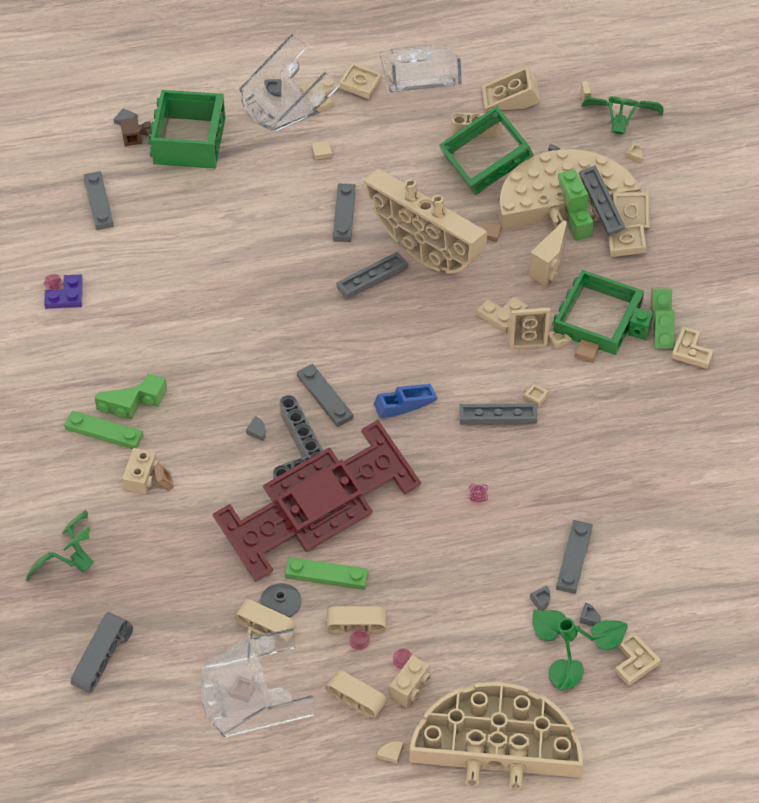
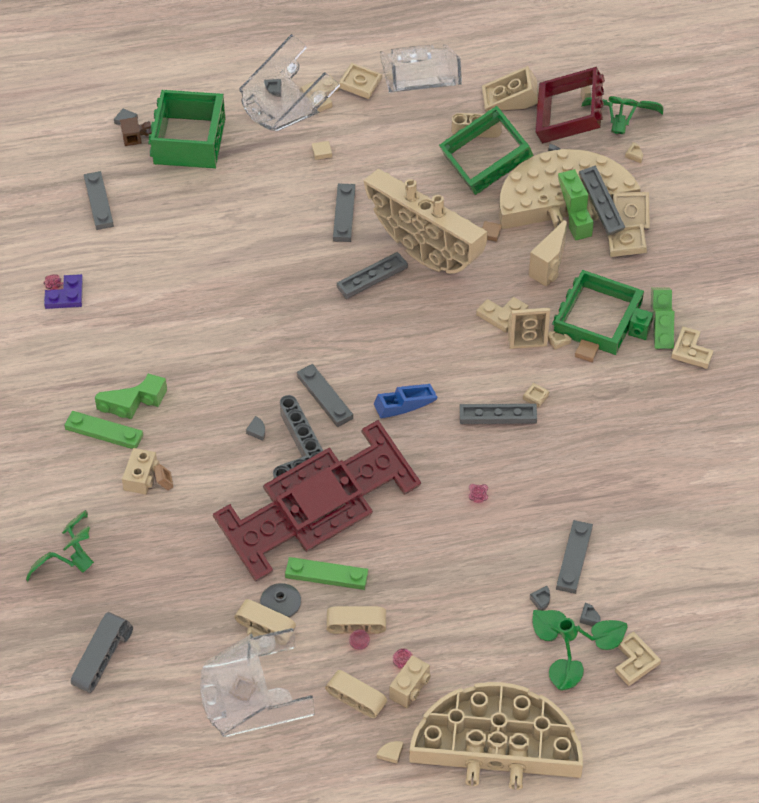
none -> dark red window [535,66,605,144]

